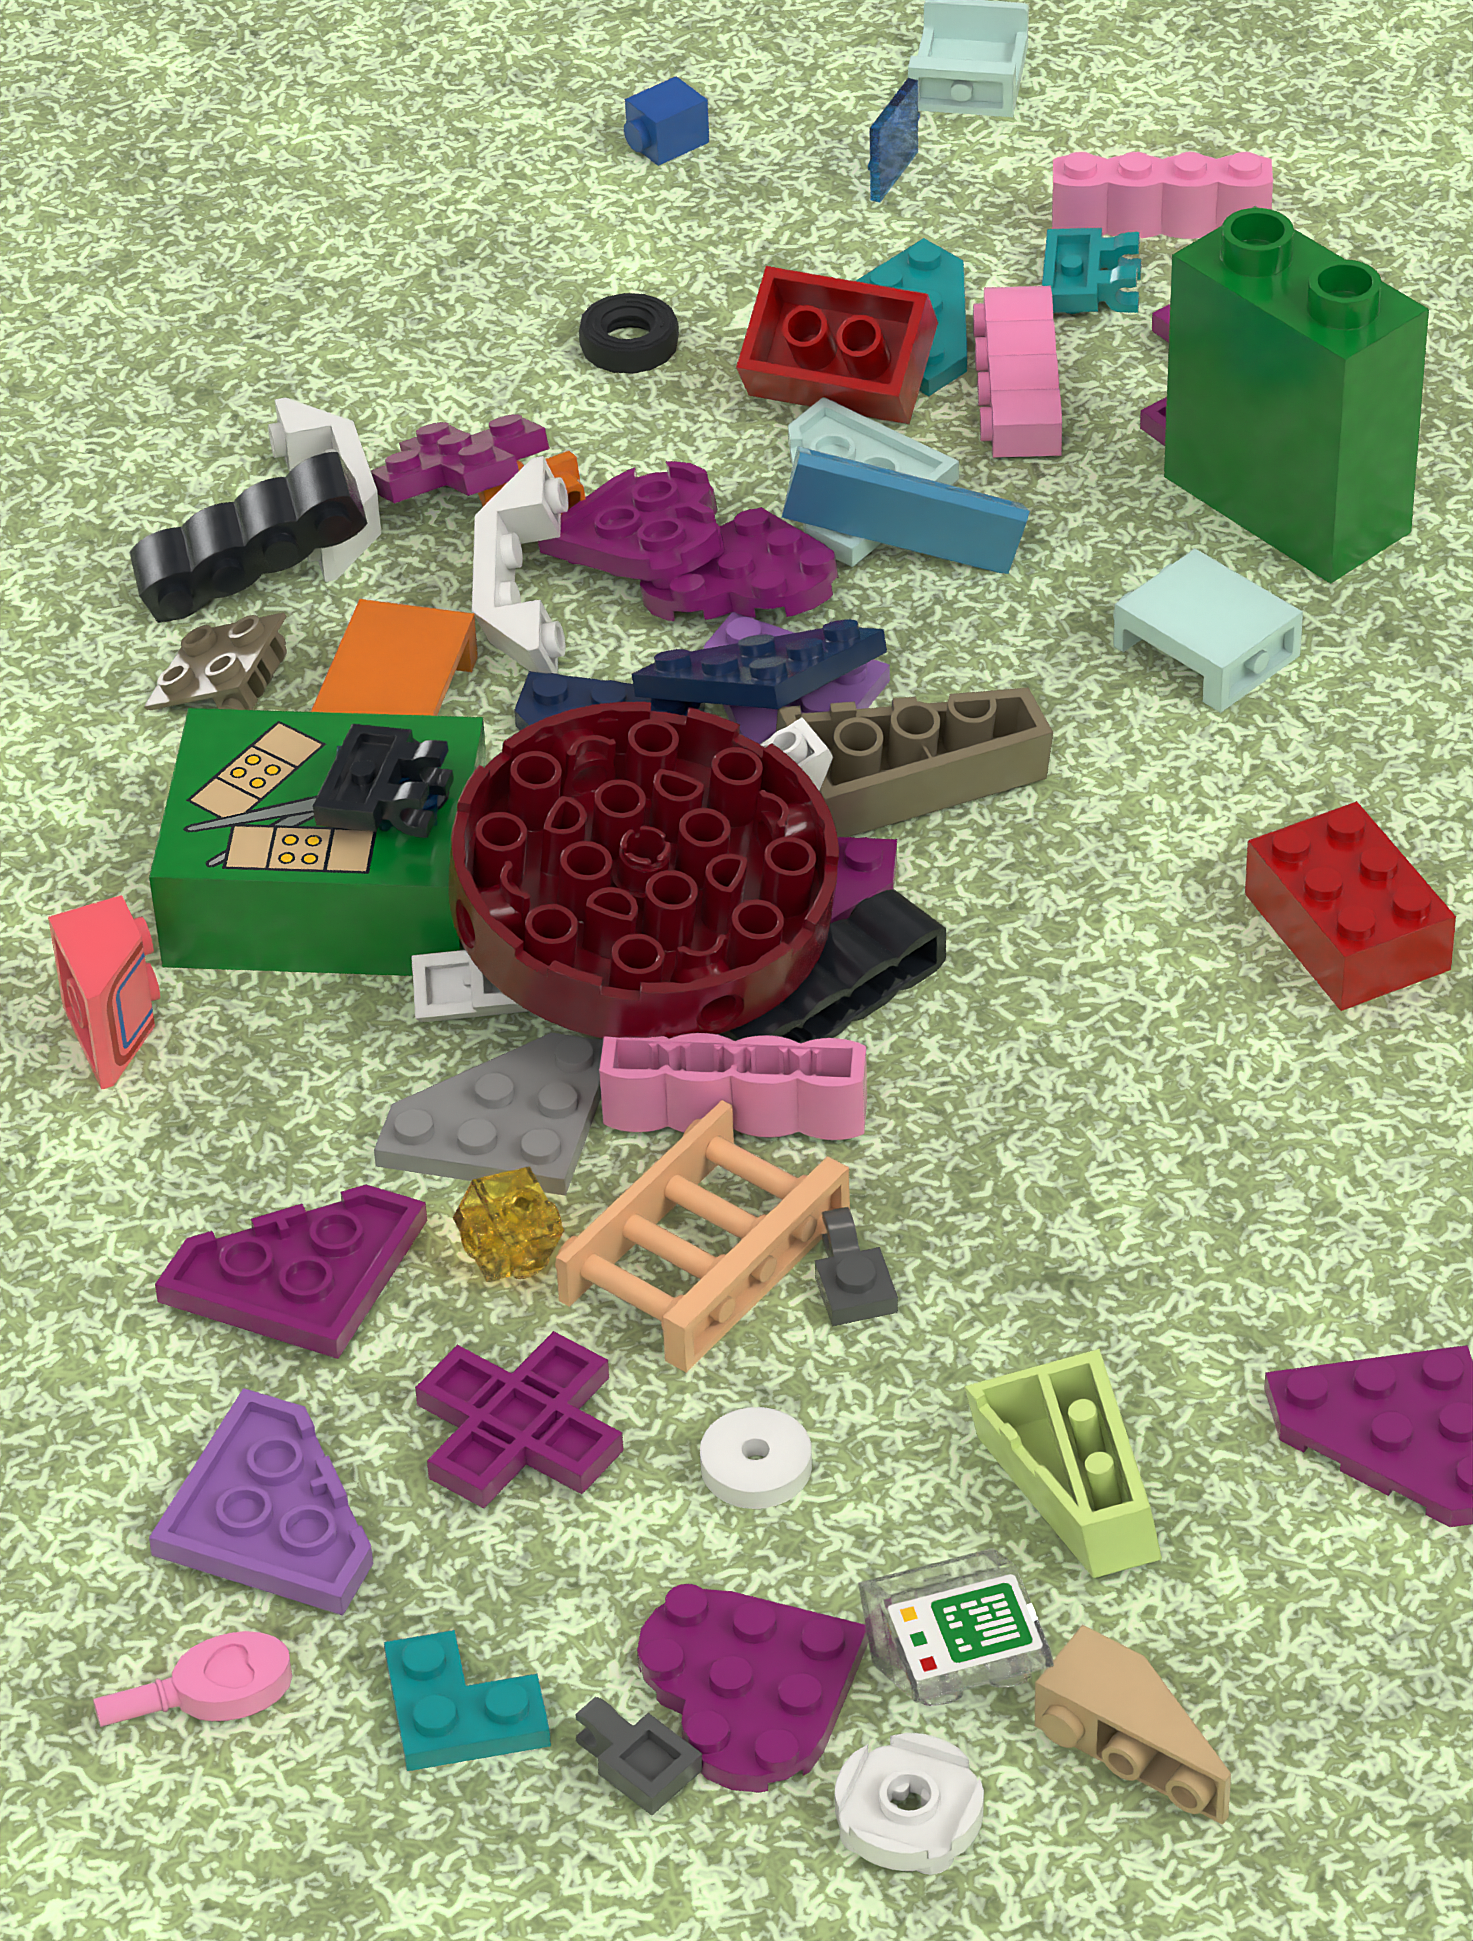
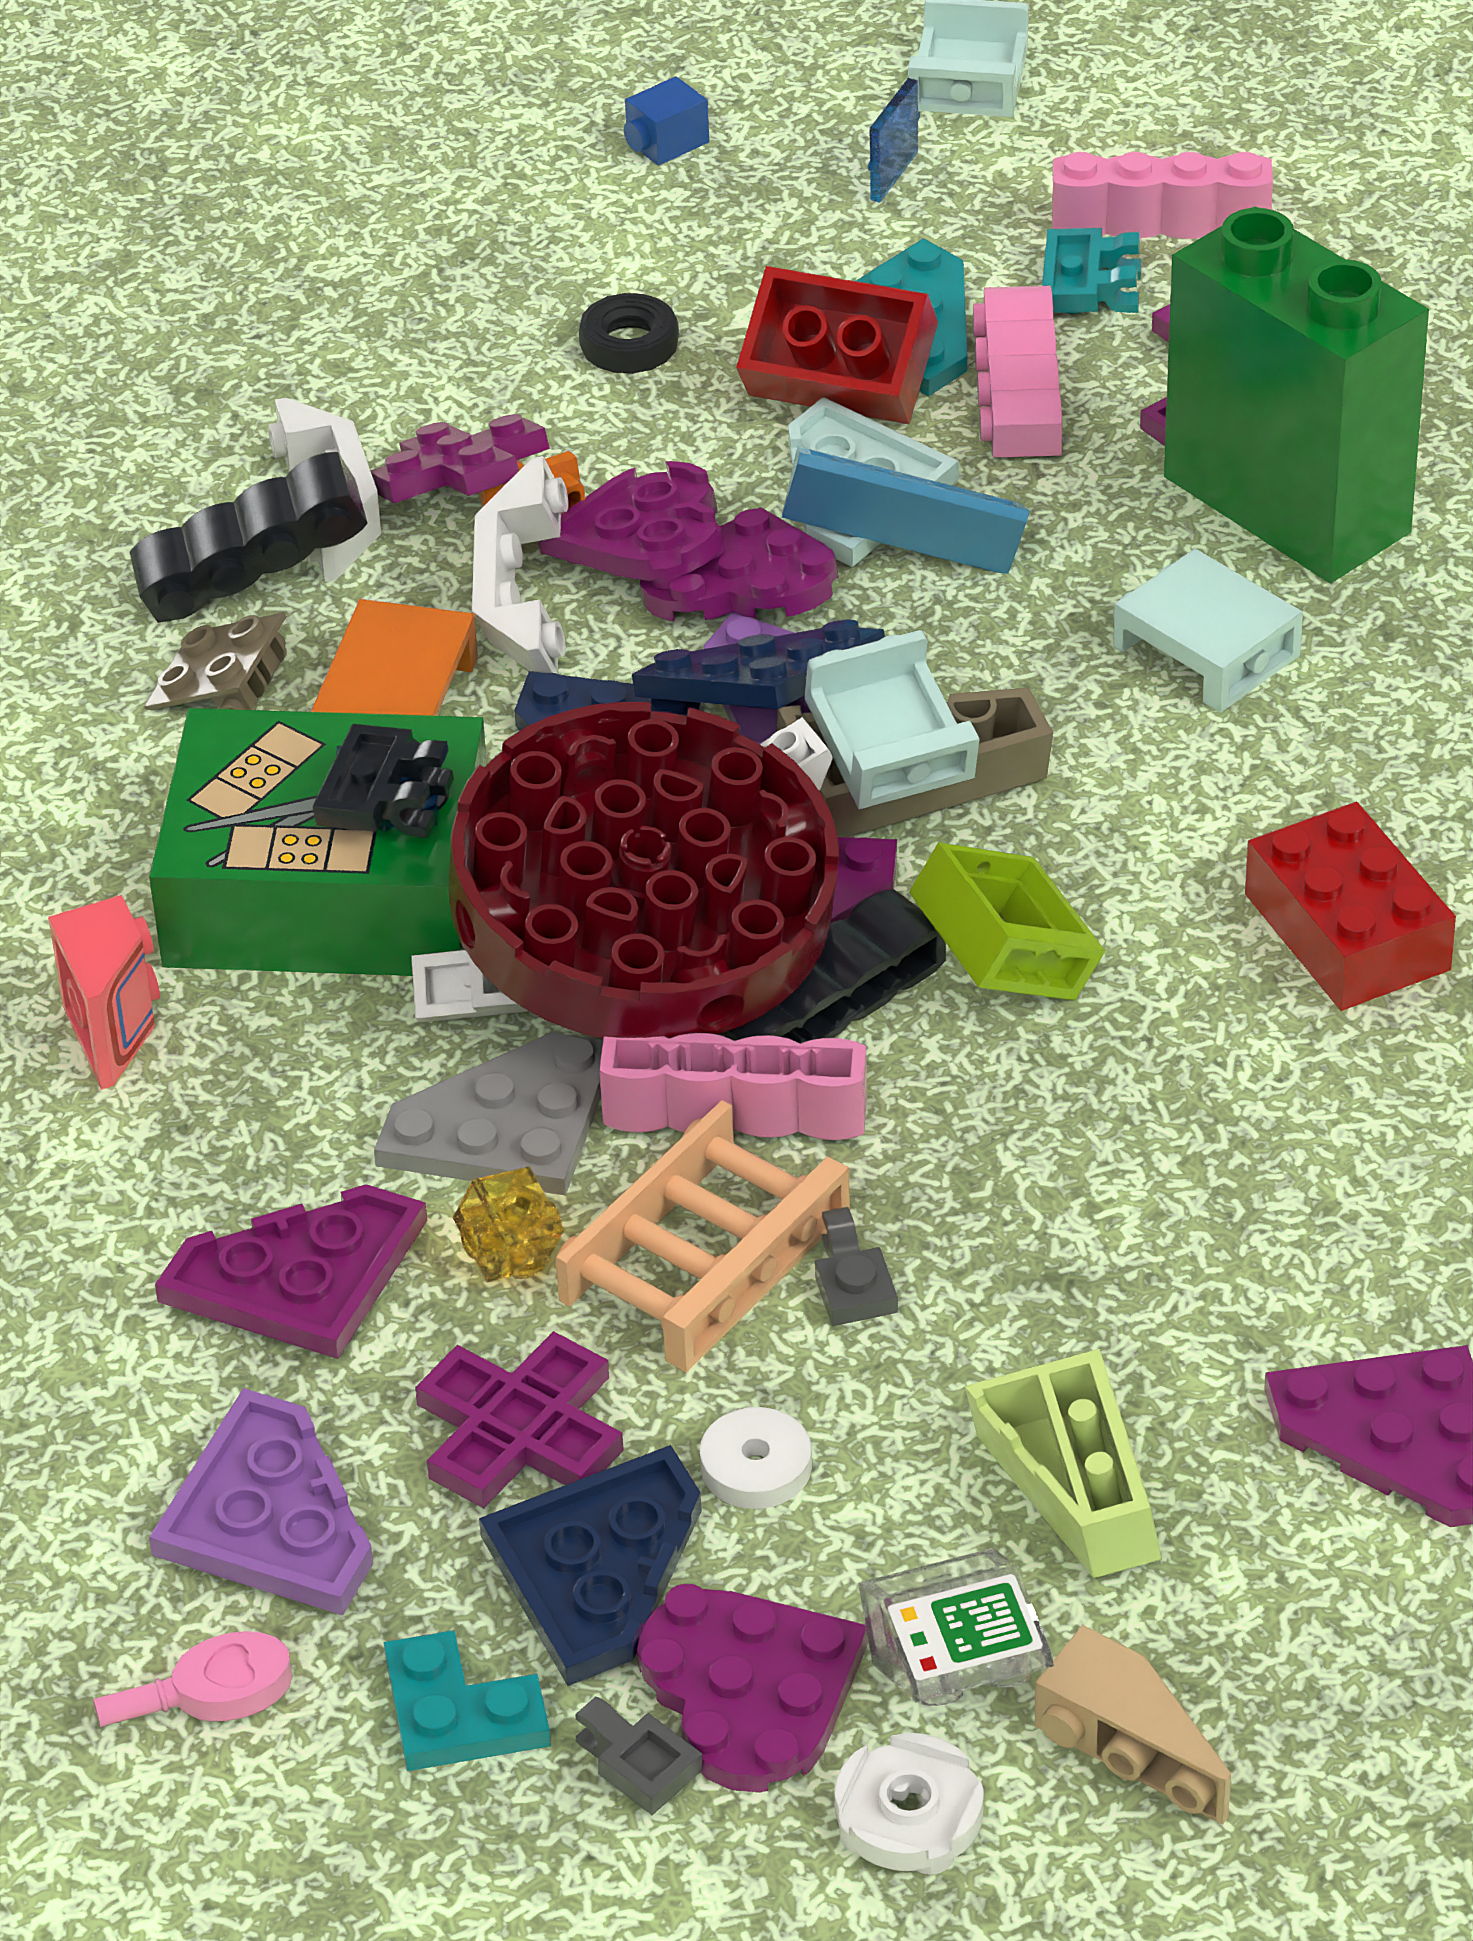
none -> dark blue plate [479,1445,702,1686]
none -> light aqua panel [805,630,980,809]
none -> lime window [909,842,1105,1000]

